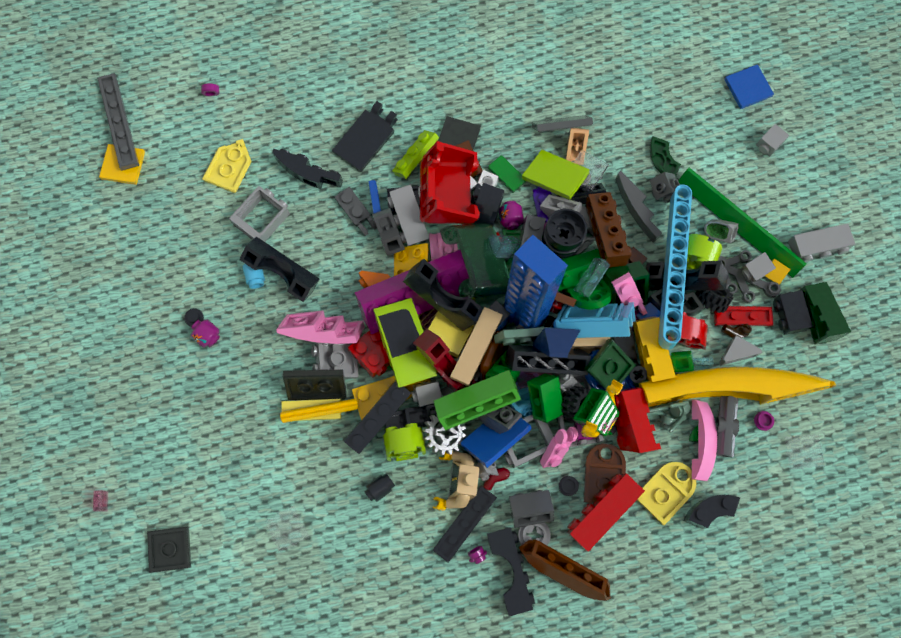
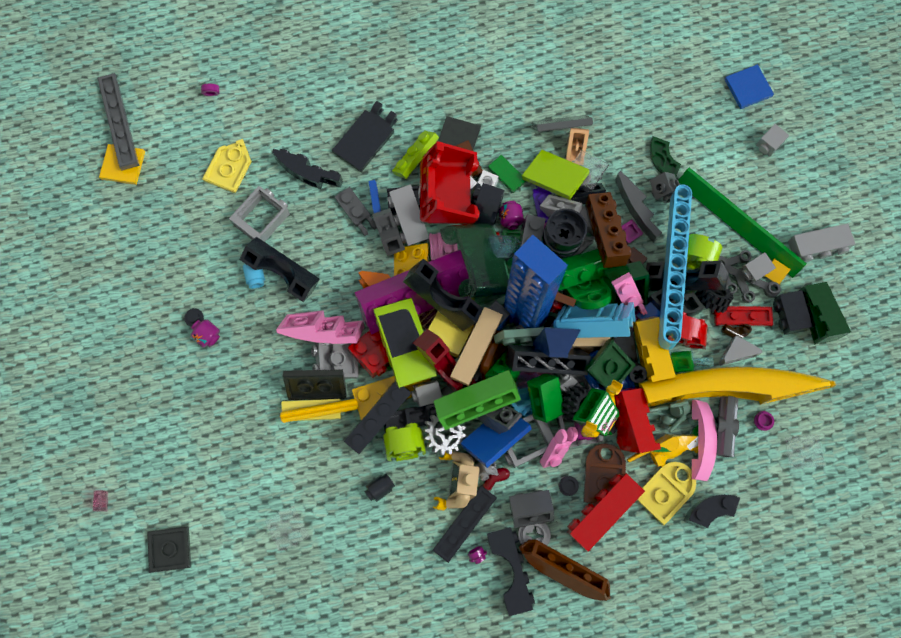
clear light blue slope [574,257,610,298] -> none
rock [704,219,738,243] -> none
none -> magenta tile [621,219,643,245]
none -> yellow animal [627,434,698,467]

